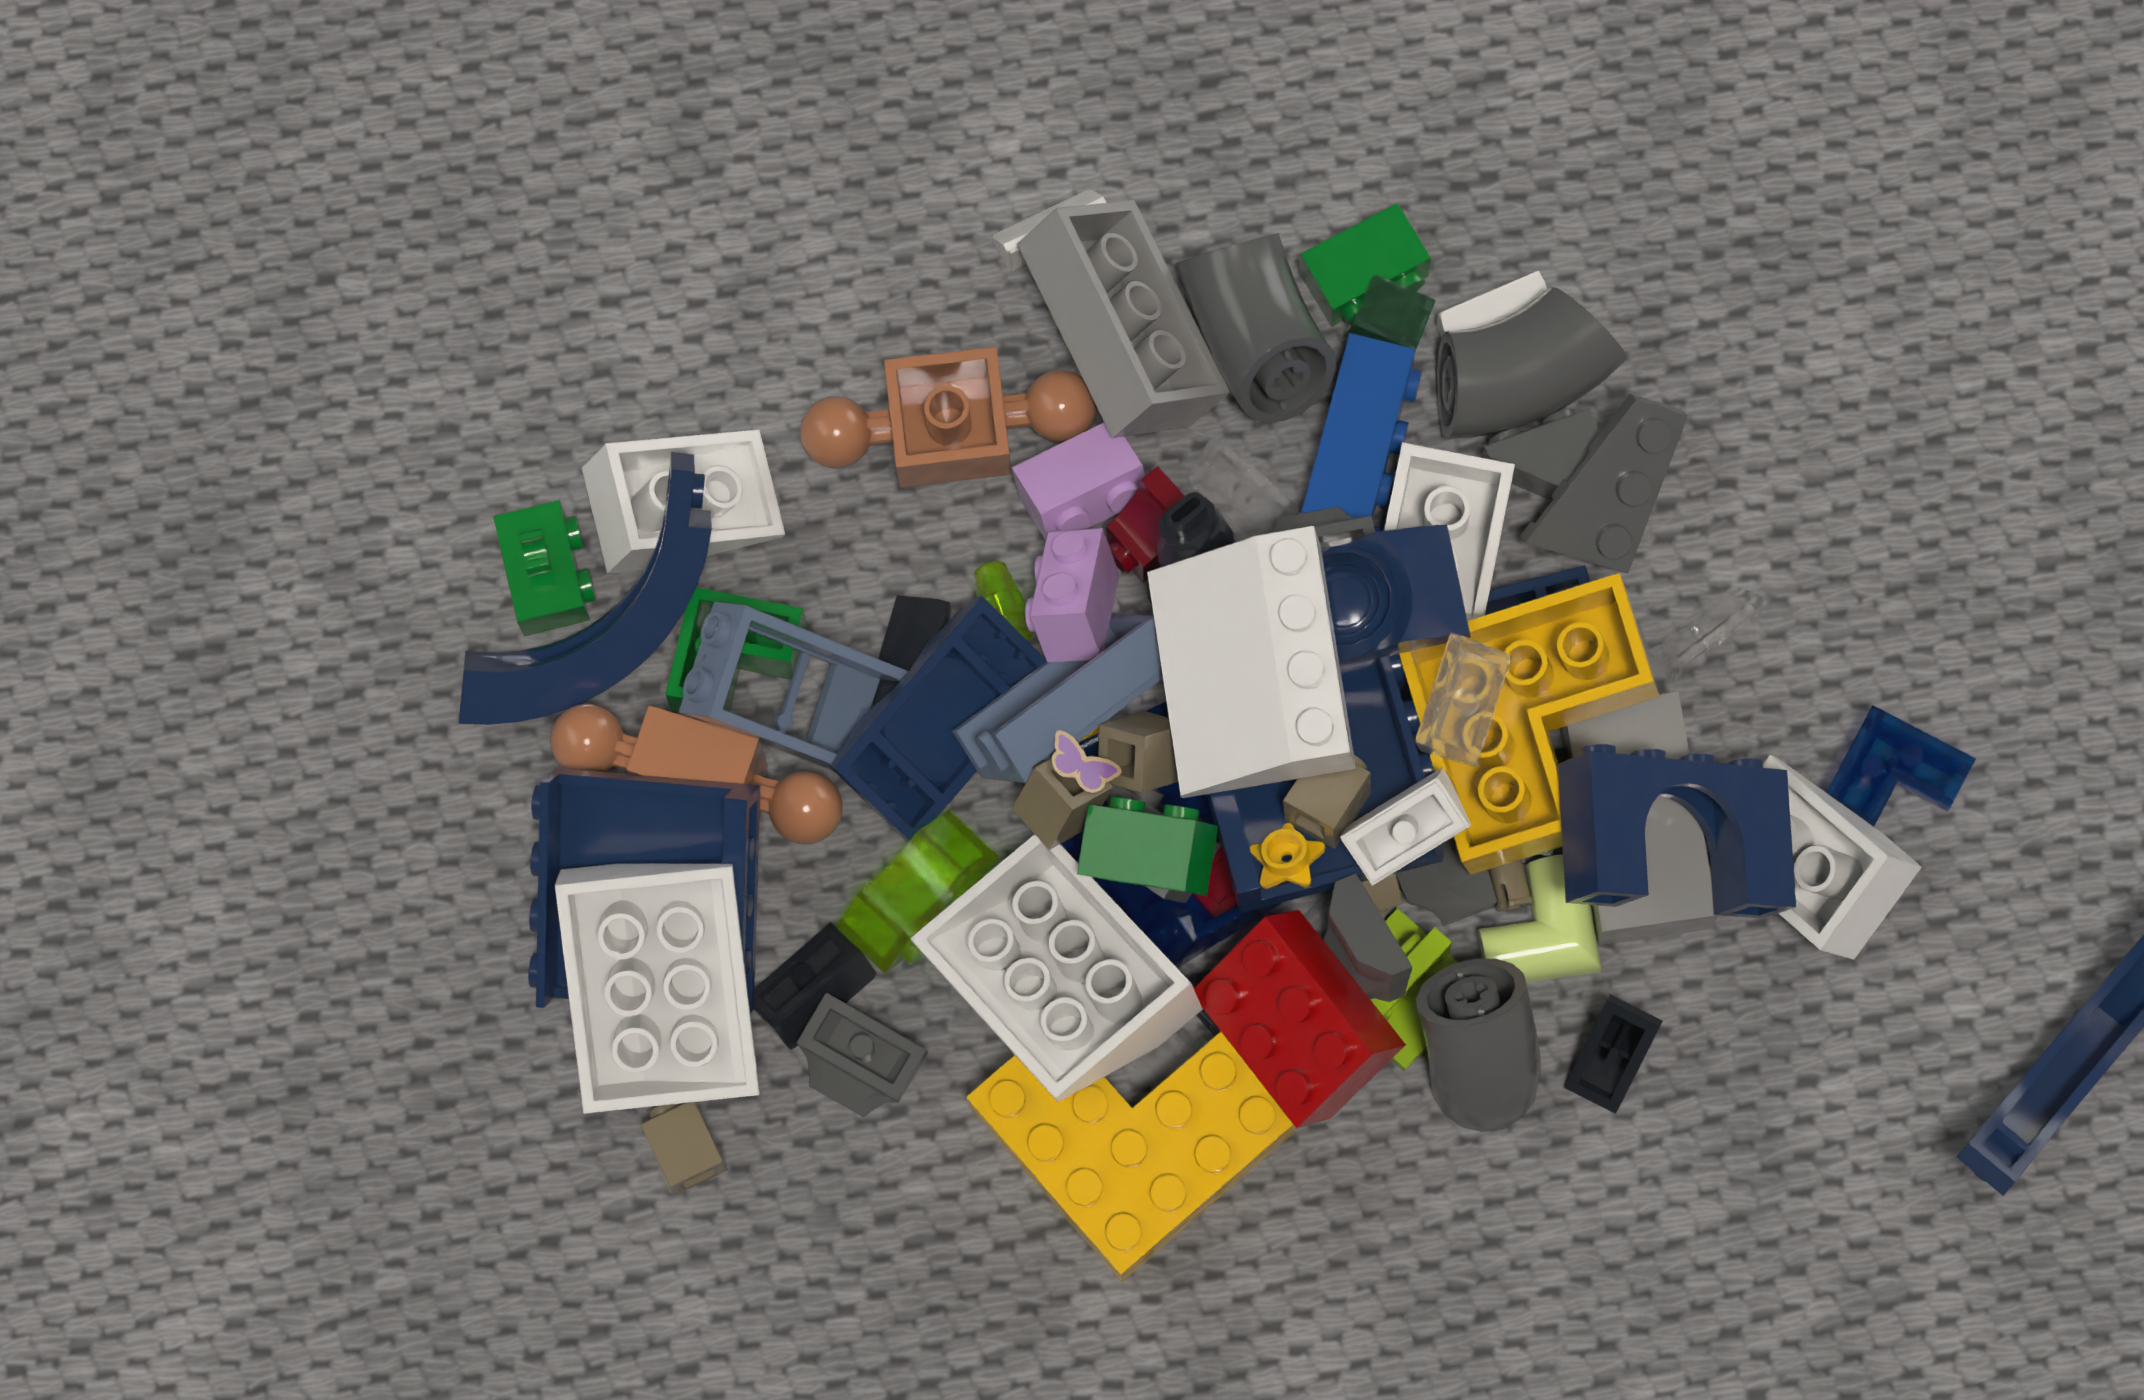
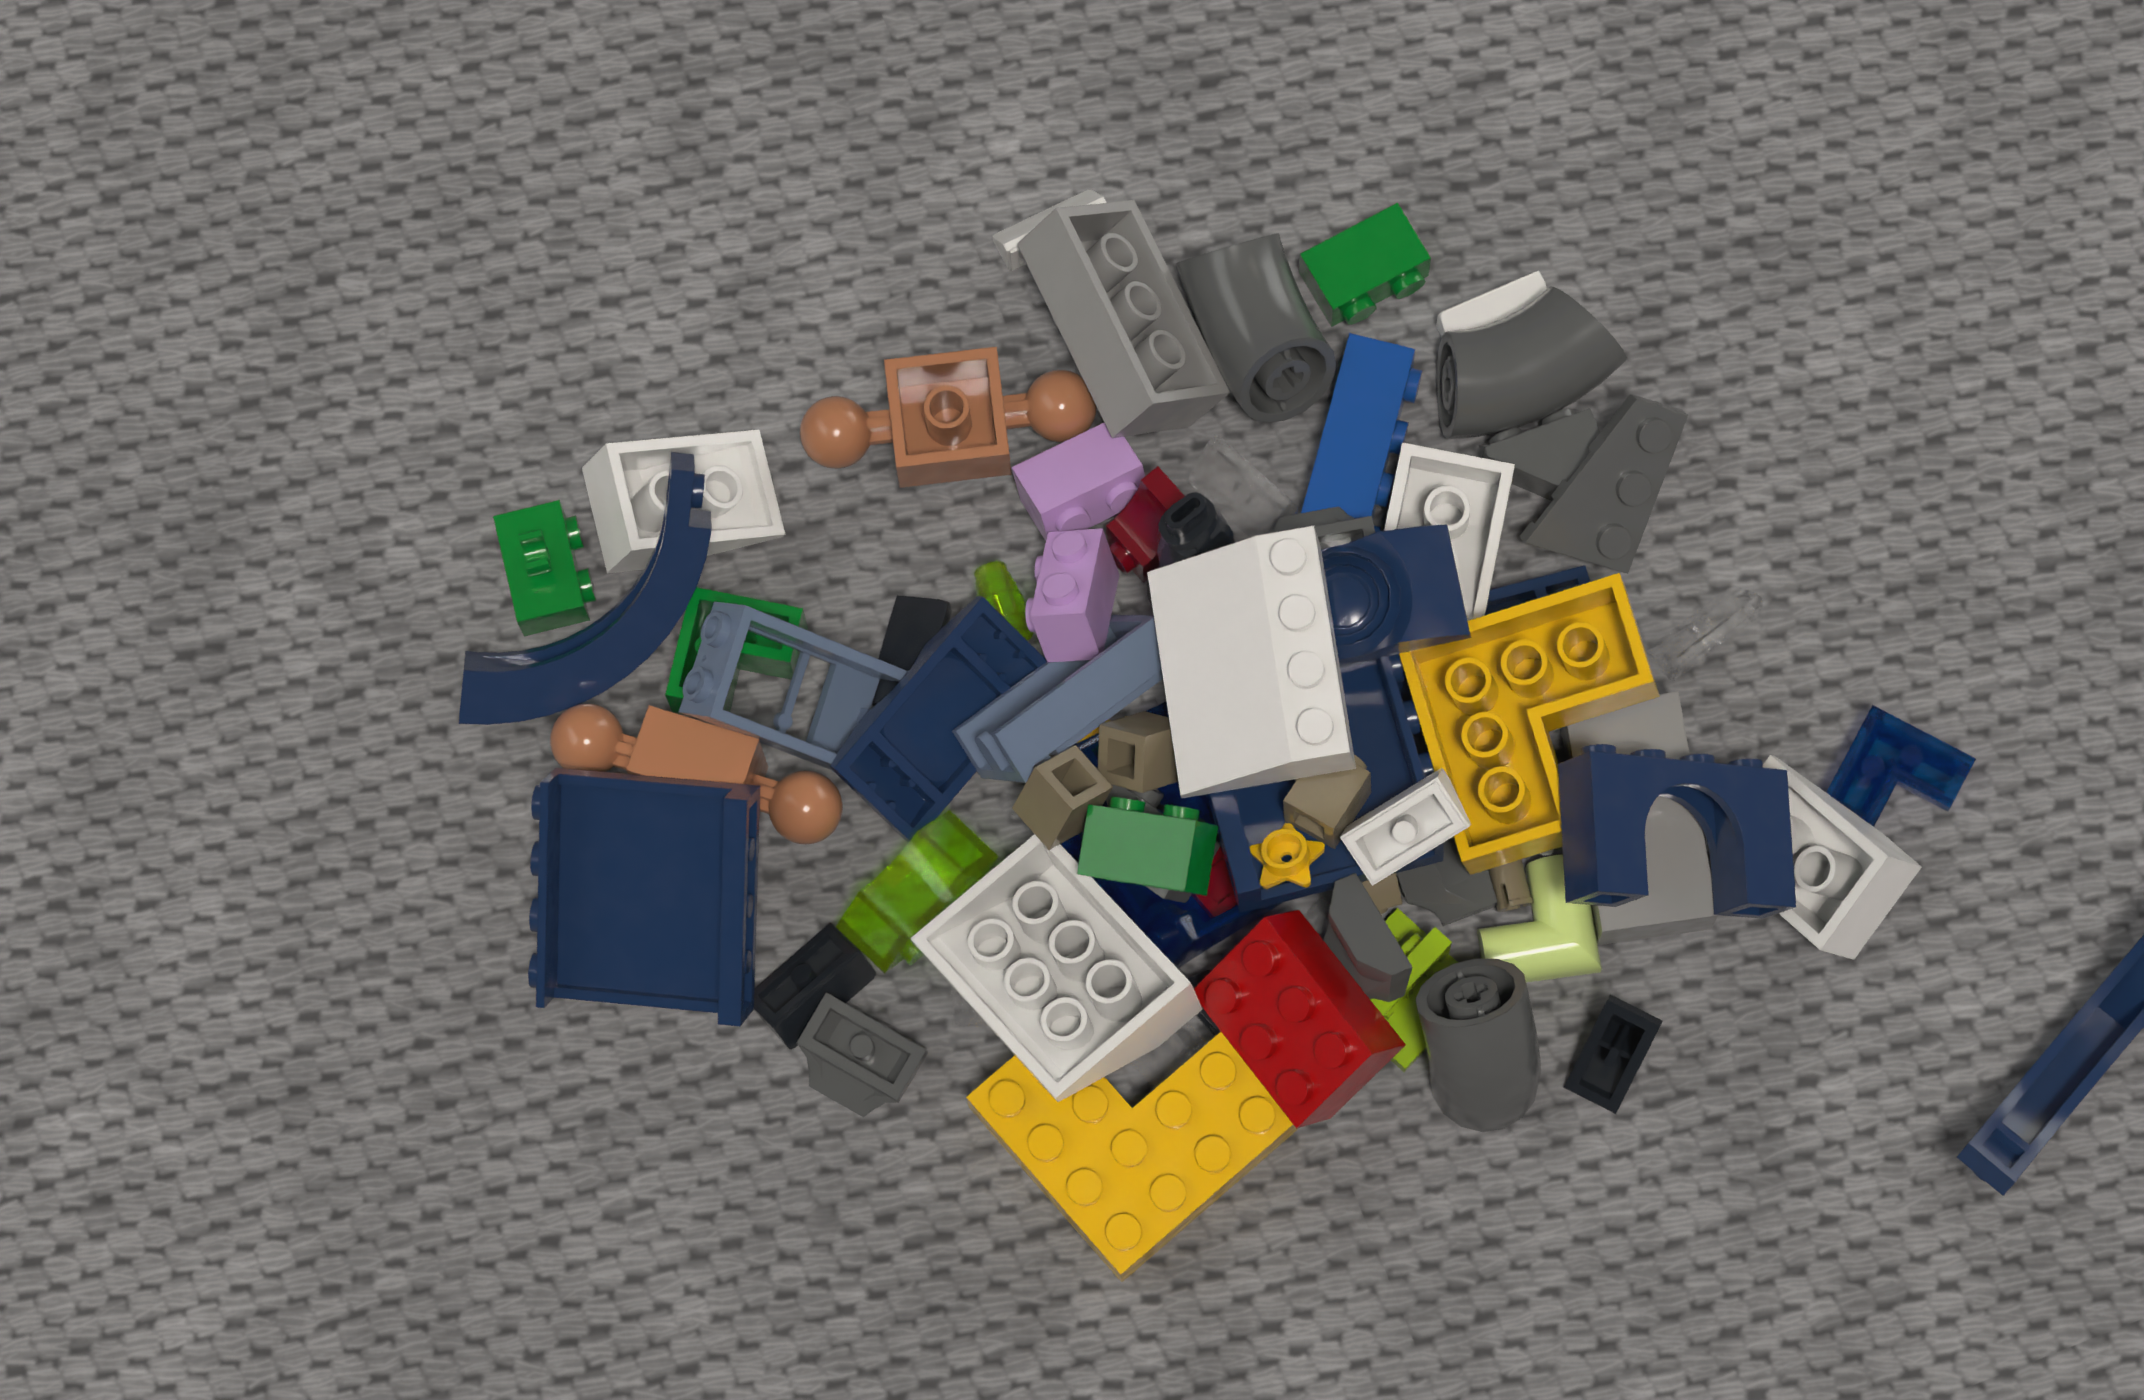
white slope [555,864,760,1114] -> none
dark tan brick [640,1102,728,1196] -> none
medium lavender sticker [1052,730,1122,793] -> none
clear green panel [1344,275,1436,351] -> none
clear slope [1415,633,1512,767] -> none

